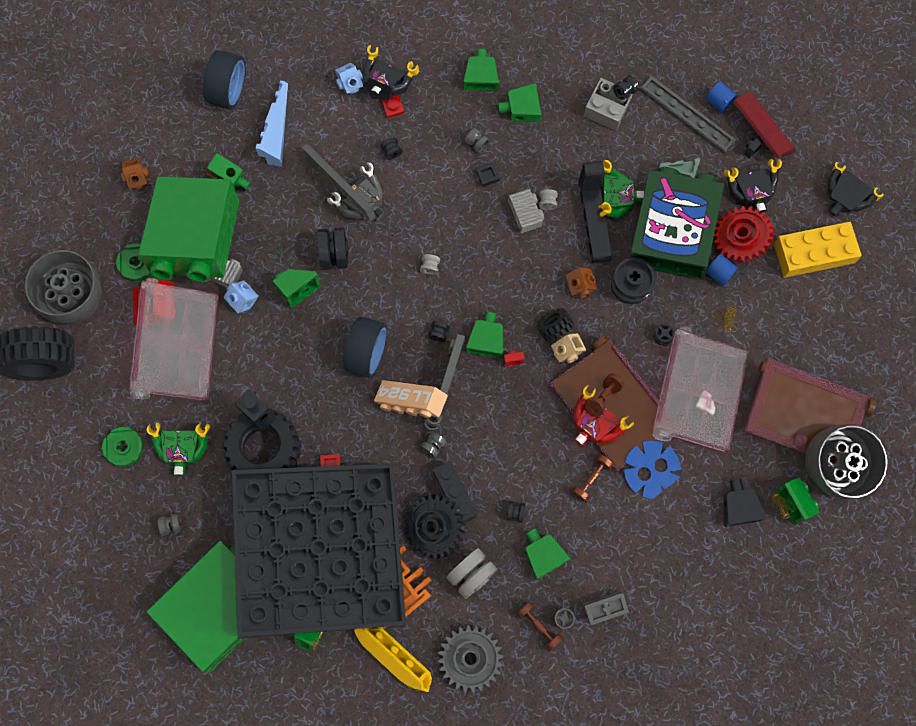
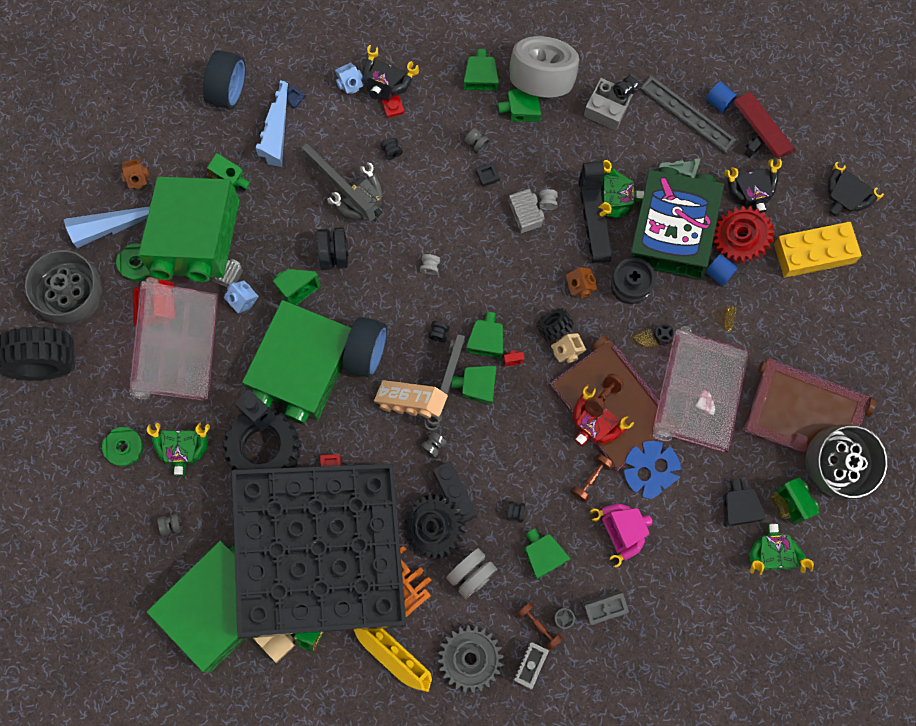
none -> light blue wedge [64,207,150,248]
none -> green brick [242,300,351,425]
none -> tan brick [253,634,295,663]
none -> dark blue tile [287,85,306,109]
none -> green torso [451,366,496,406]
none -> light grey wheel [509,36,579,97]
none -> light grey brick [513,643,549,690]
none -> dark pink torso [590,503,652,567]
none -> clear yellow tile [632,328,658,348]
none -> green torso [749,524,814,575]

